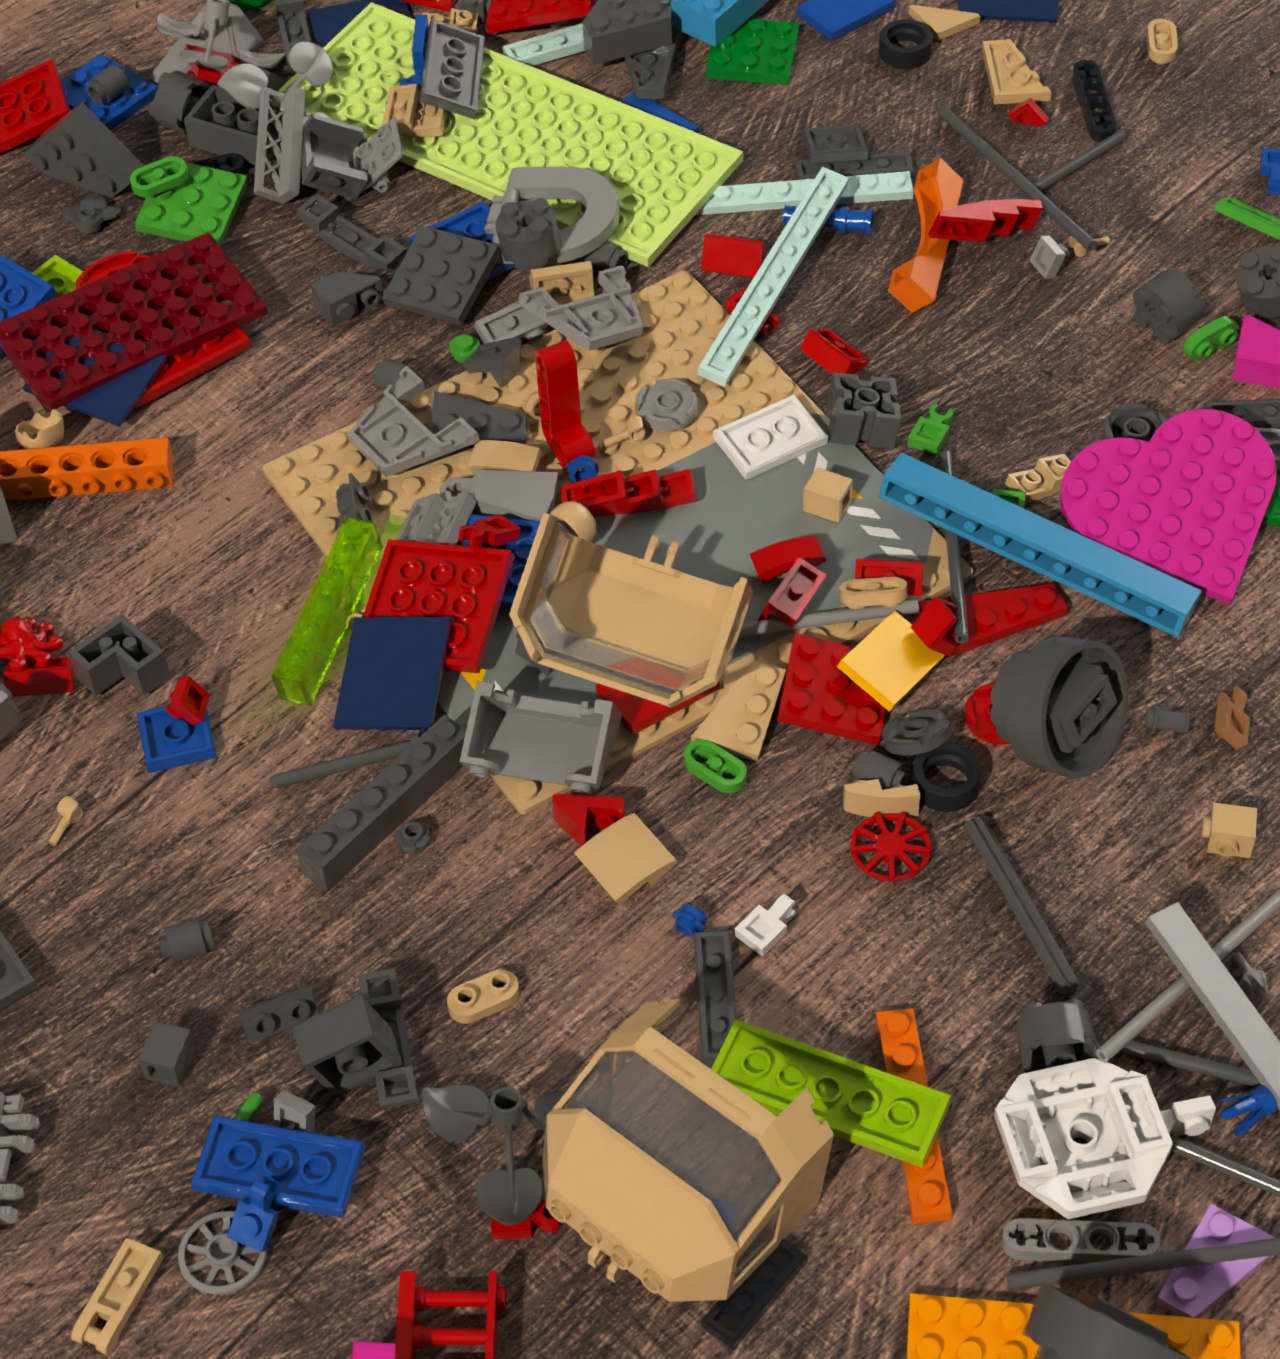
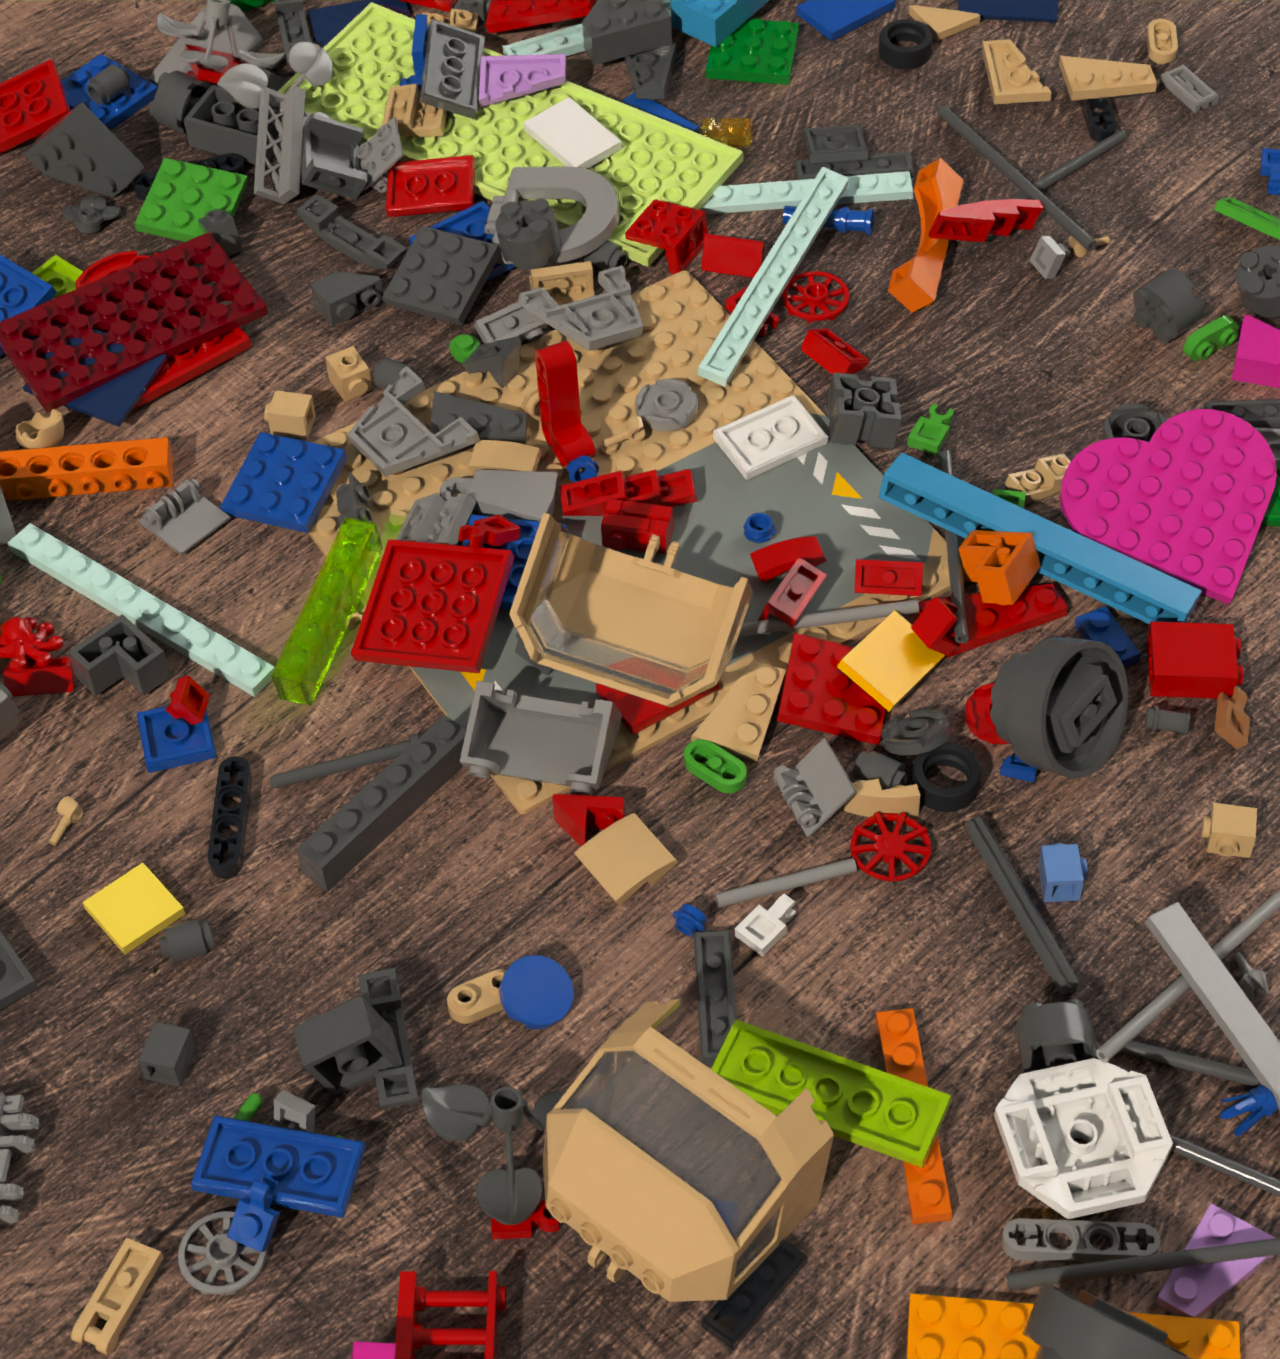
bright green plate [130,156,188,197] -> none
dark grey hinge [237,985,319,1044] -> none
dark blue piece [333,616,452,731] -> none
dark grey plate [395,821,430,855] -> none
tan hair [550,501,596,542] -> none
tan panel [803,468,853,523] -> none
tan plate [839,577,908,610] -> none
red tile [1007,97,1049,127] -> none
white plate [1160,1095,1216,1136] -> none
none -> light aqua plate [7,523,277,697]
none -> light yellow tile [83,863,185,955]
none -> light grey hinge [139,479,230,555]
none -> dark grey bracket [198,209,243,256]
none -> black beam [208,756,252,879]
none -> blue plate [220,432,348,533]
none -> tan brick [264,390,316,439]
none -> tan brick [325,346,373,402]
none -> red tile [386,155,476,217]
none -> lavender wing [479,54,567,107]
none -> blue tile [499,955,574,1030]
none -> white tile [523,97,622,169]
none -> red brick [601,499,674,554]
none -> red bracket [625,199,709,274]
none -> clear yellow plate [701,118,751,146]
none -> light grey bar [715,858,857,908]
none -> blue plate [743,513,776,543]
none -> light grey hinge [773,738,857,838]
none -> red wheel [781,271,850,323]
none -> orange brick [958,530,1041,606]
none -> blue tile [1000,754,1038,782]
none -> medium blue brick [1038,843,1088,902]
none -> tan wing [1059,56,1157,101]
none -> blue plate [1075,606,1141,668]
none -> red brick [1146,621,1243,699]
none -> light grey tile [1160,65,1219,113]

